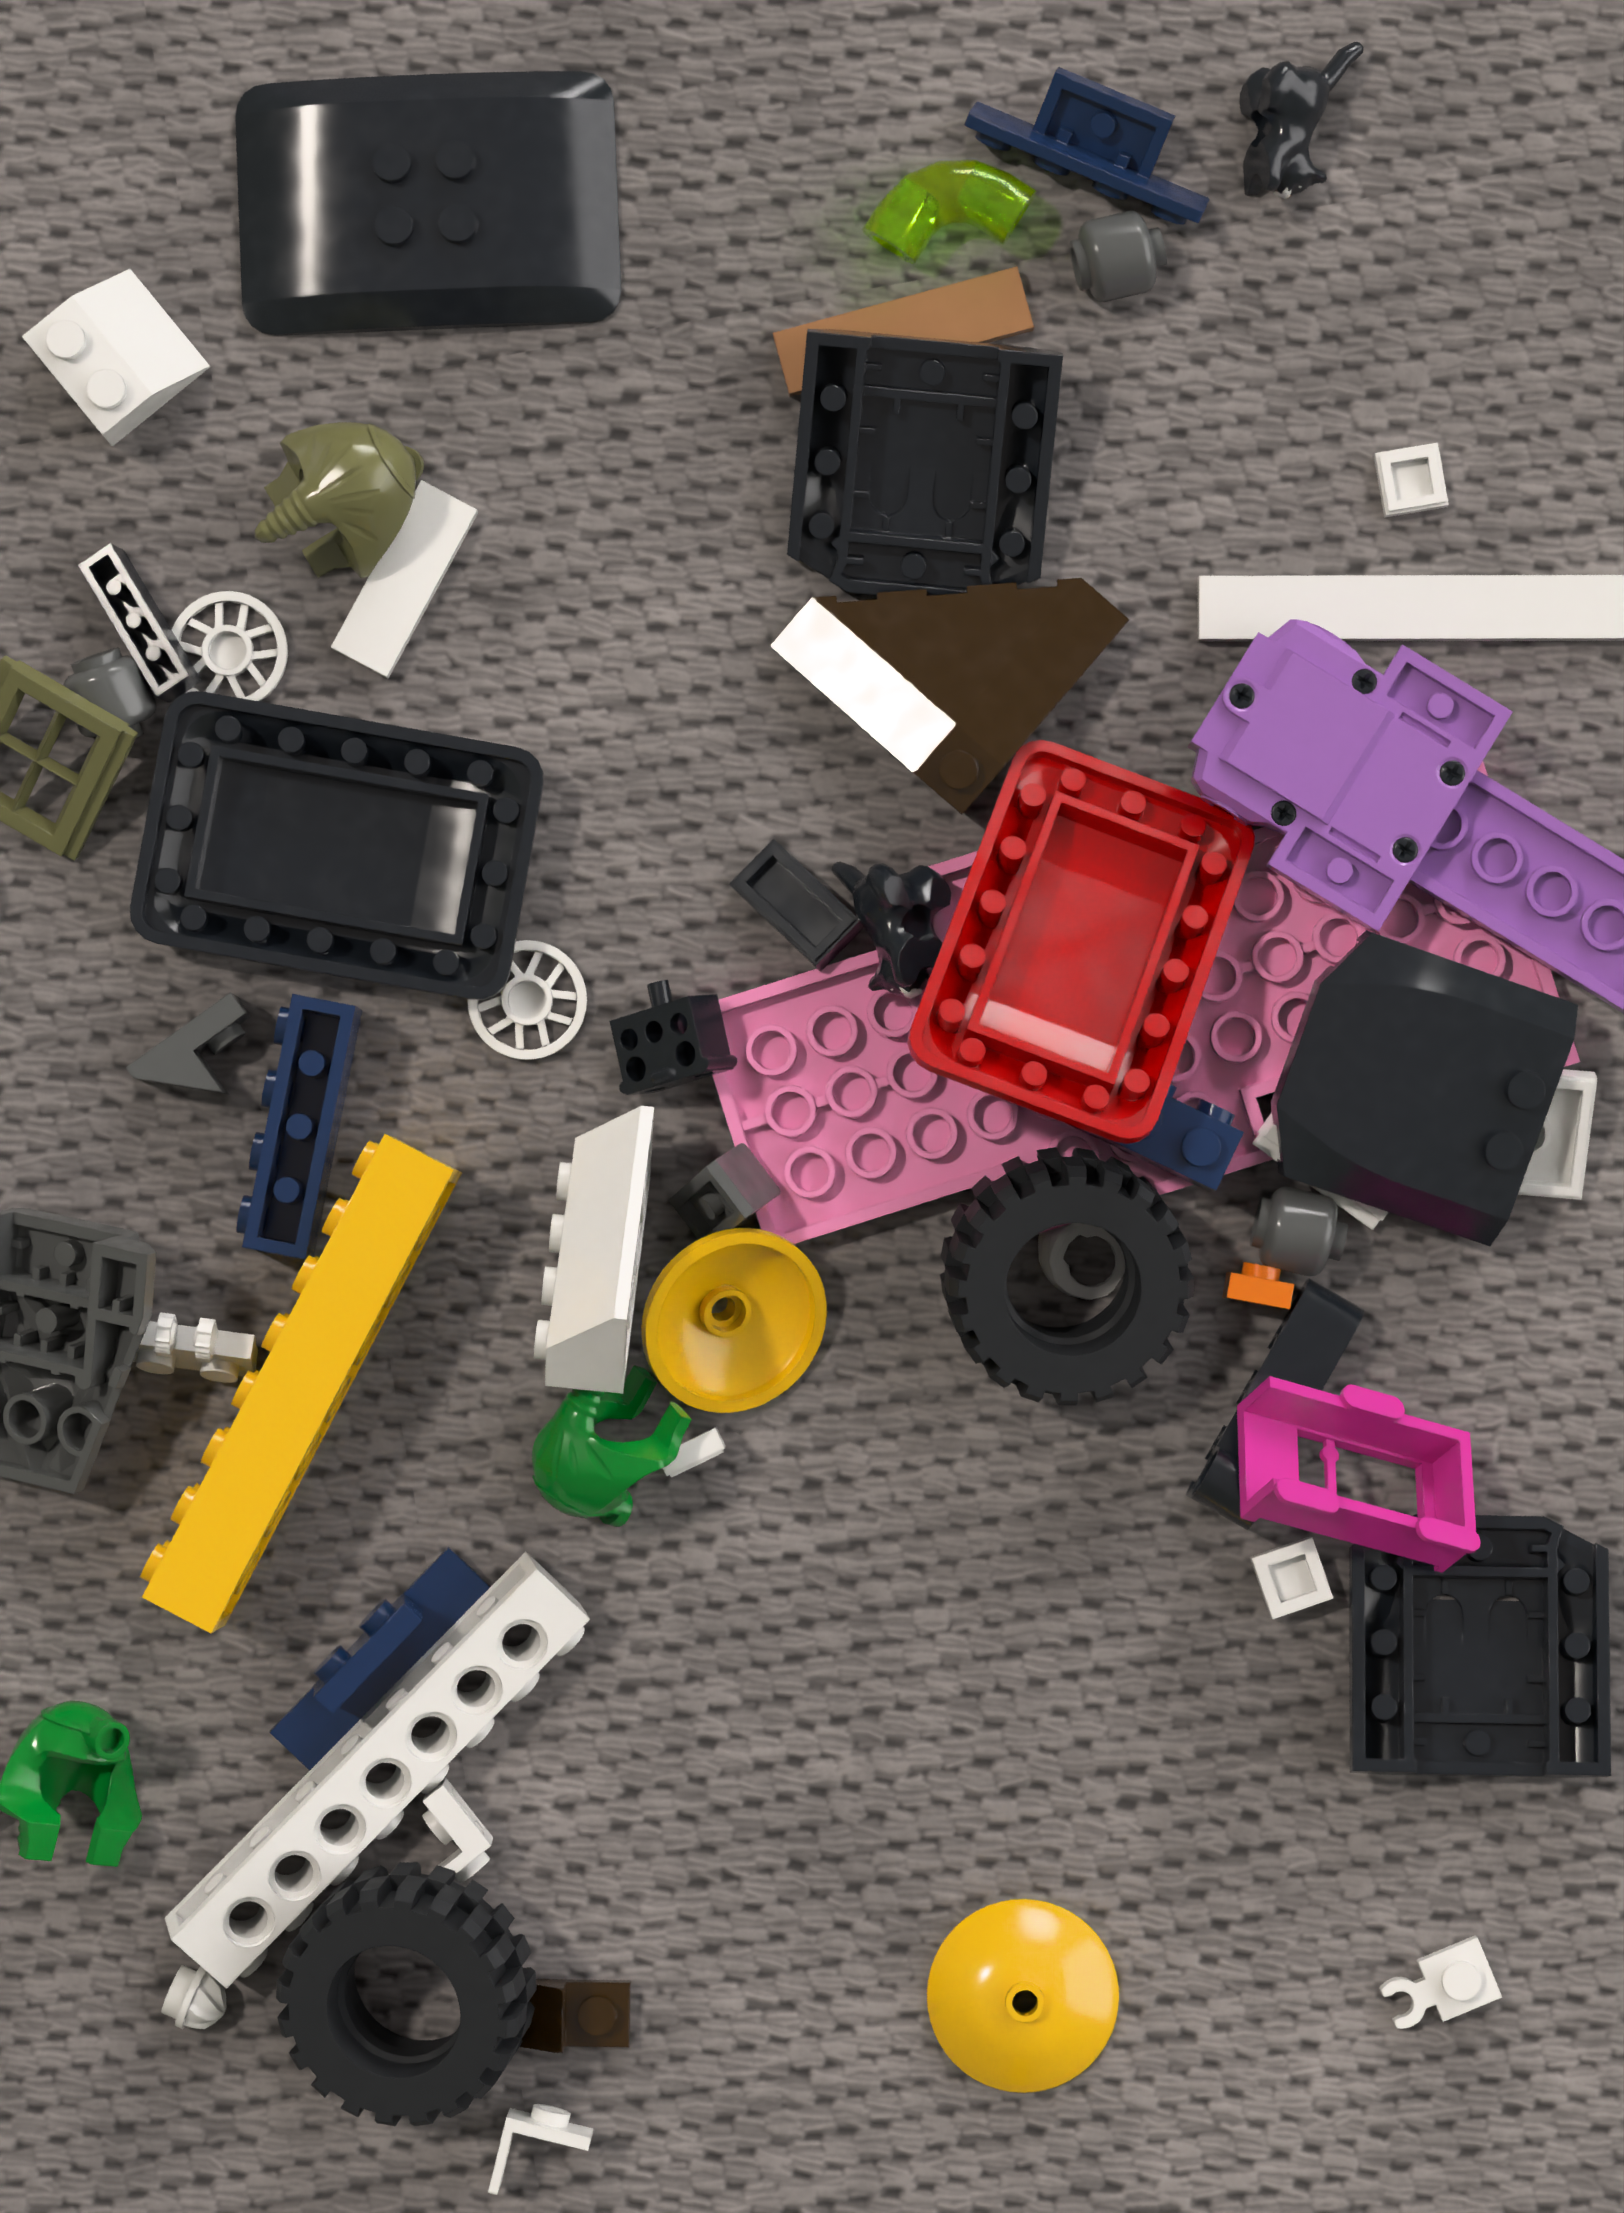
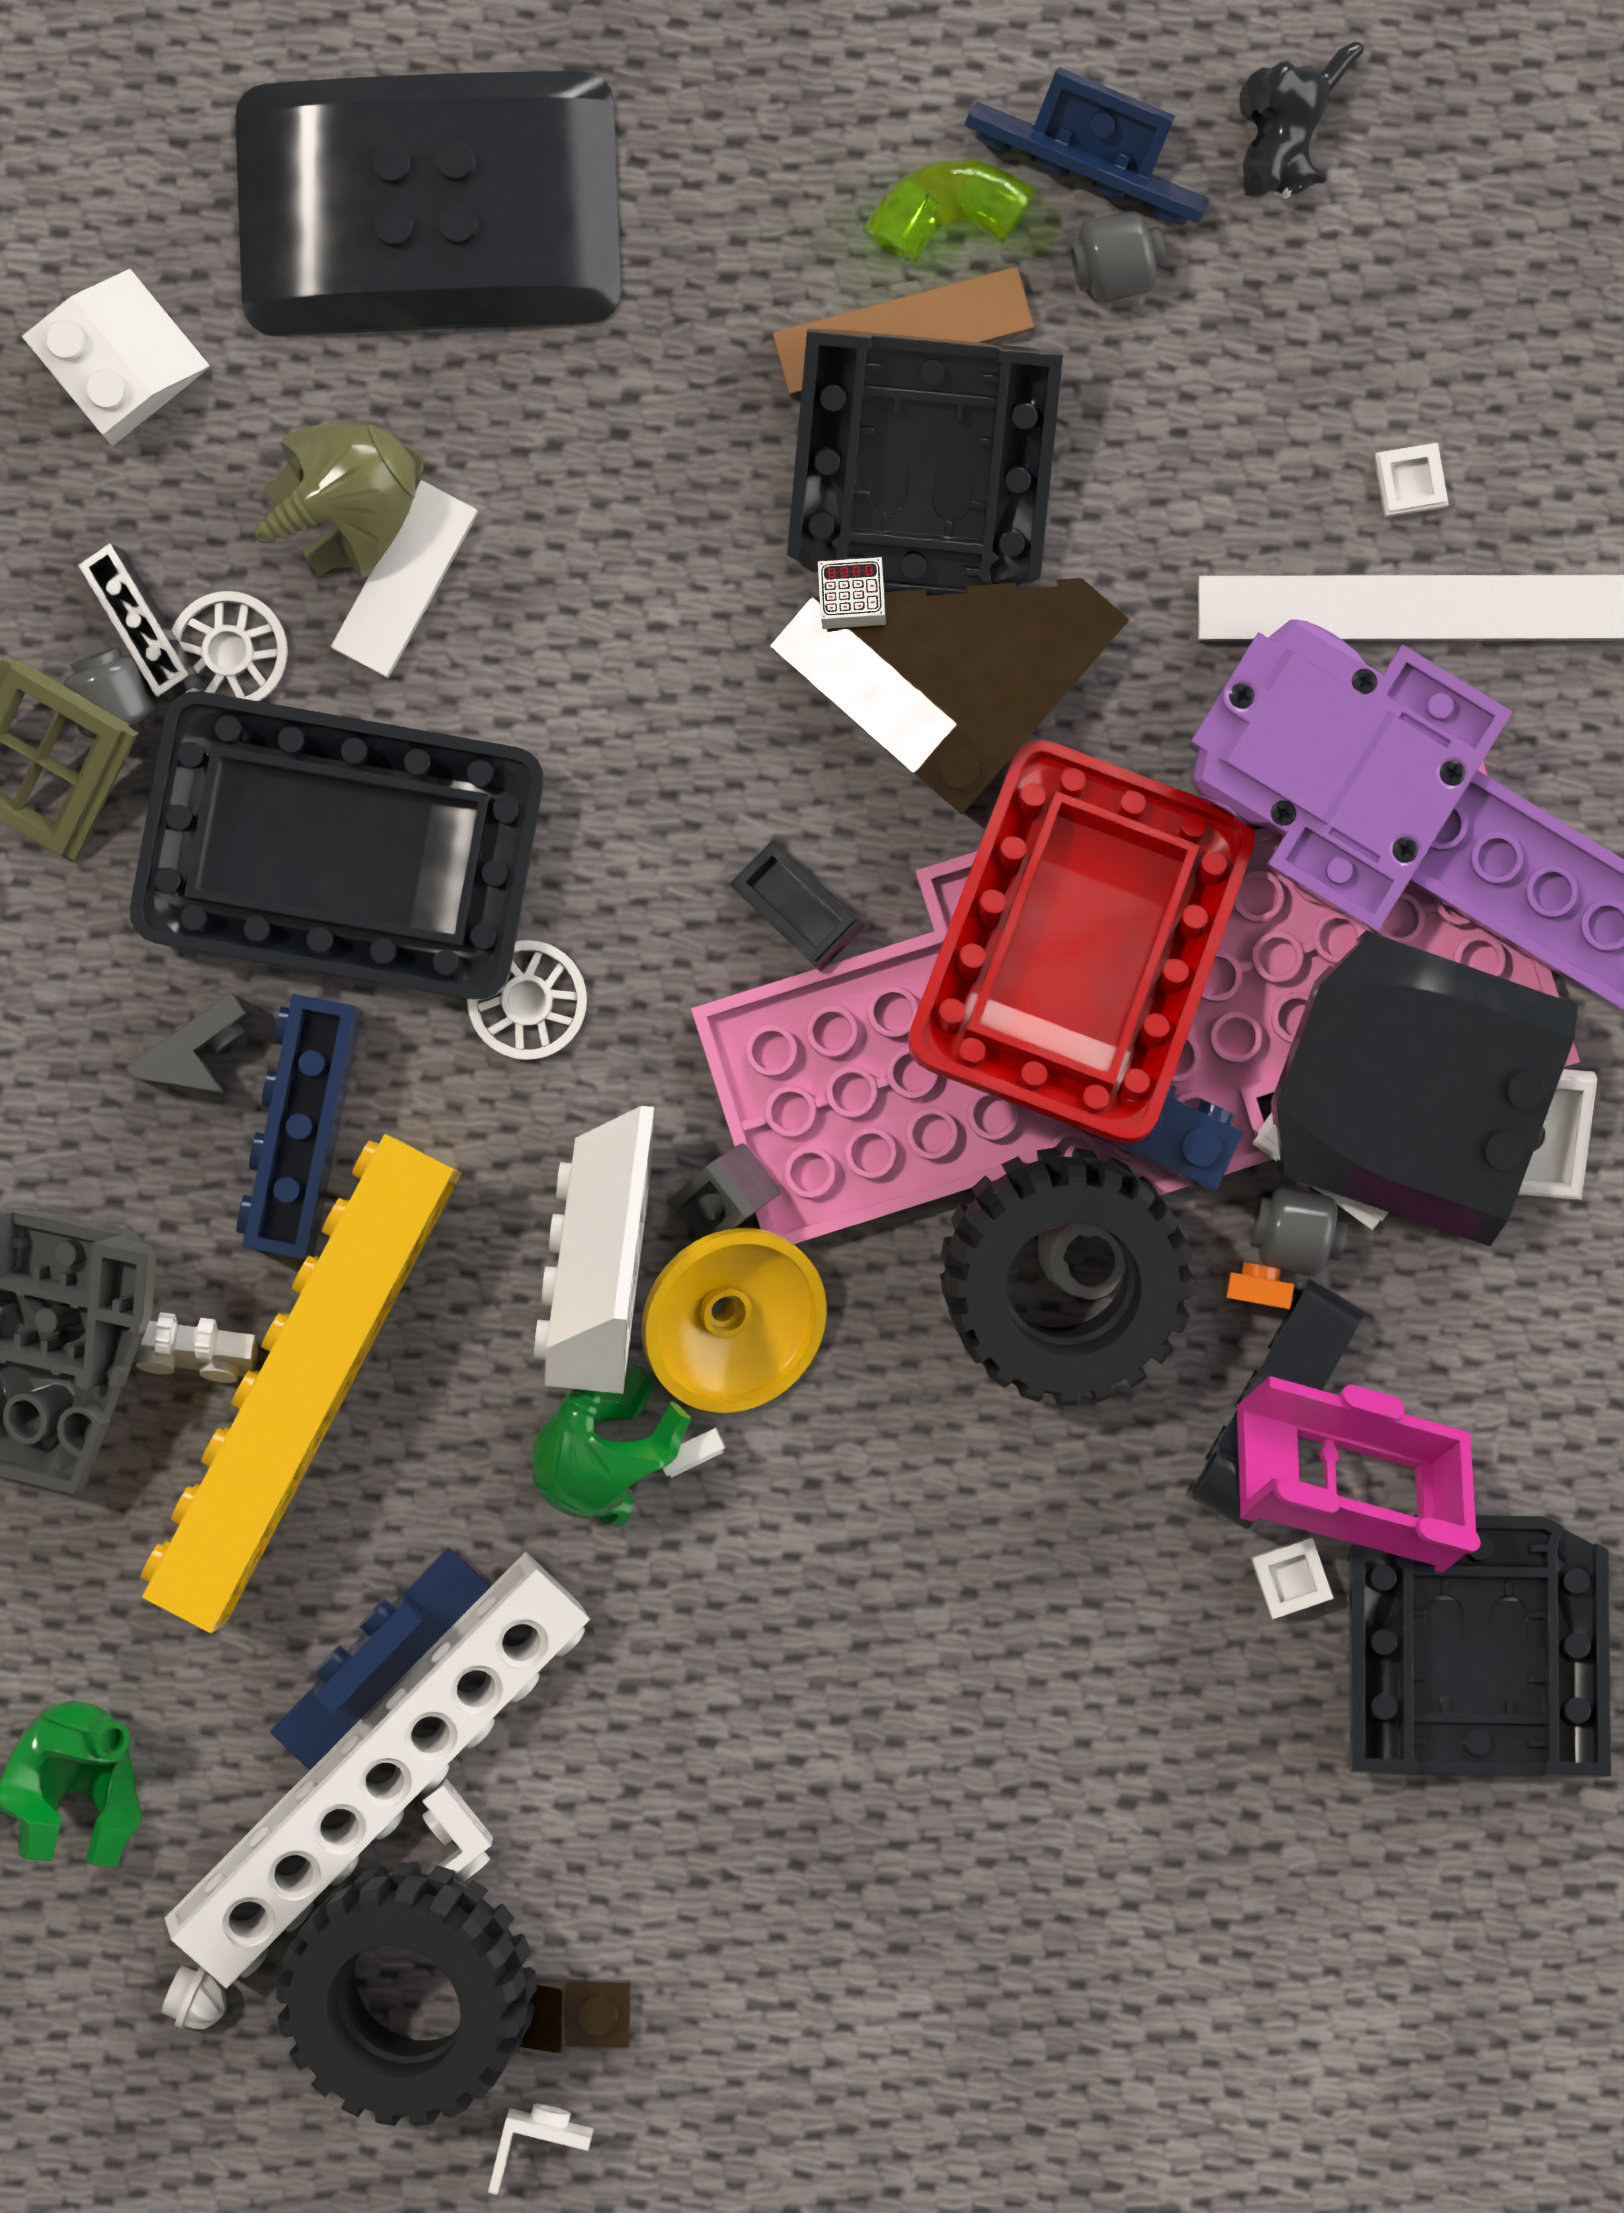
black piece [610,980,737,1095] -> none
black animal [832,862,952,998] -> none
yellow dish [927,1899,1119,2093] -> none
white plate [1379,1936,1502,2029] -> none
none -> tile [818,557,886,629]

